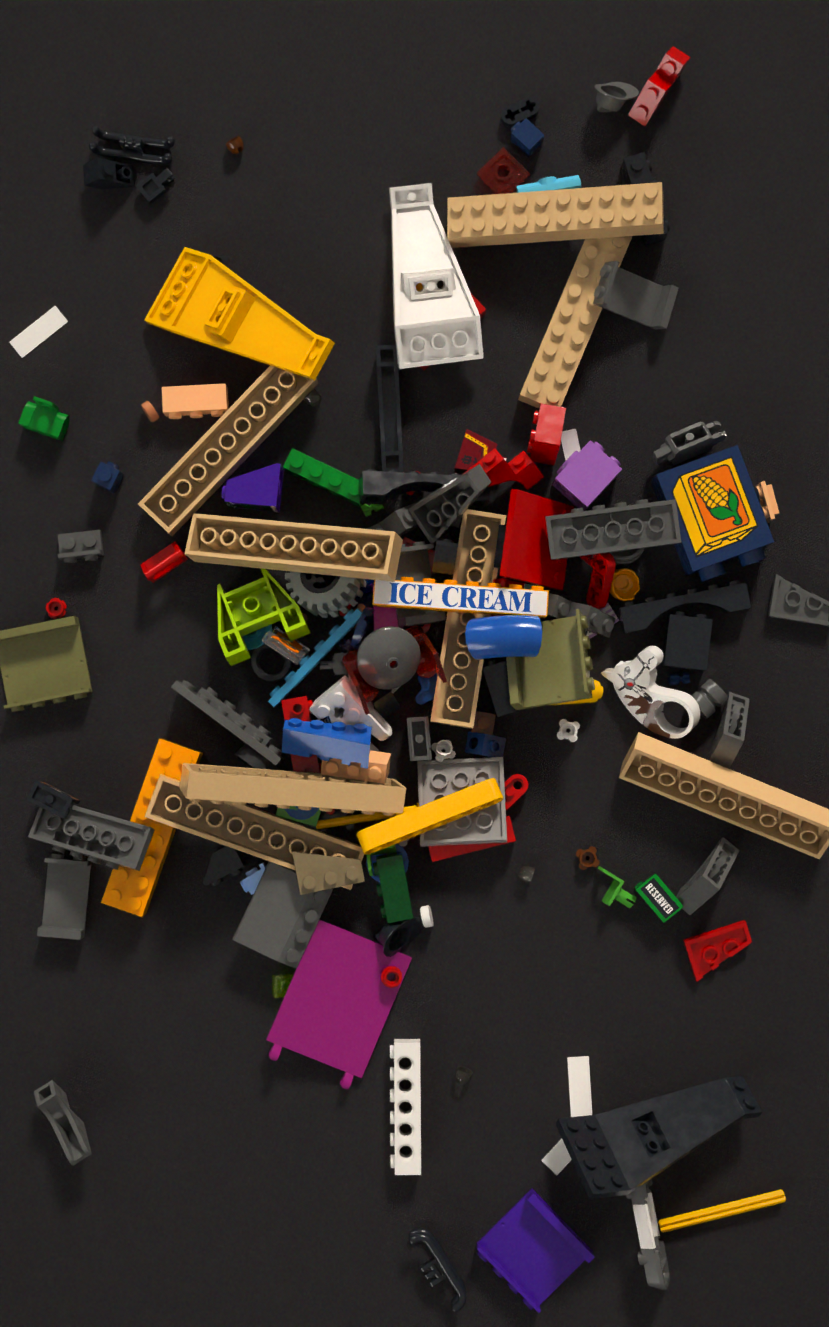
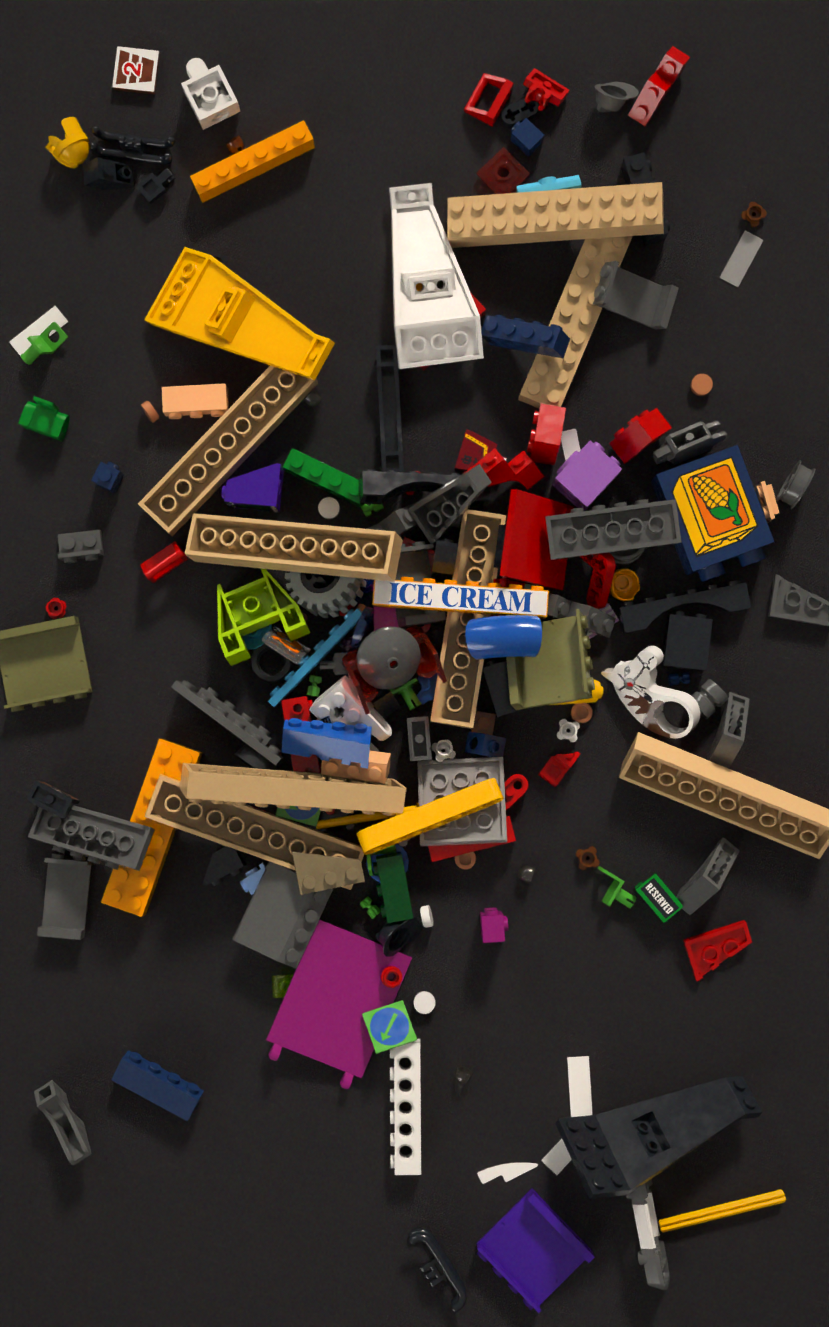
none -> bright green bracket [21,322,68,365]
none -> yellow helmet [45,117,89,168]
none -> dark blue brick [111,1050,204,1121]
none -> tile [112,46,160,95]
none -> white brick [181,58,241,130]
none -> light orange brick [190,120,315,203]
none -> bright green piece [306,675,322,697]
none -> white tile [318,497,340,519]
none -> bright green piece [360,896,381,919]
none -> piece [362,1000,417,1054]
none -> bright green bracket [389,678,422,711]
none -> white tile [414,991,435,1014]
none -> nougat tile [455,852,476,869]
none -> red tile [464,73,514,127]
none -> white sticker [477,1163,538,1184]
none -> magenta brick [480,907,508,943]
none -> dark blue brick [481,314,570,359]
none -> red plate [523,68,570,111]
none -> red slope [538,752,581,787]
none -> nougat tile [570,703,592,723]
none -> red brick [609,408,672,464]
none -> nougat tile [690,374,713,396]
none -> light grey sticker [720,231,763,287]
none -> reddish brown plate [741,202,767,227]
none -> dark grey wheel [776,460,816,510]

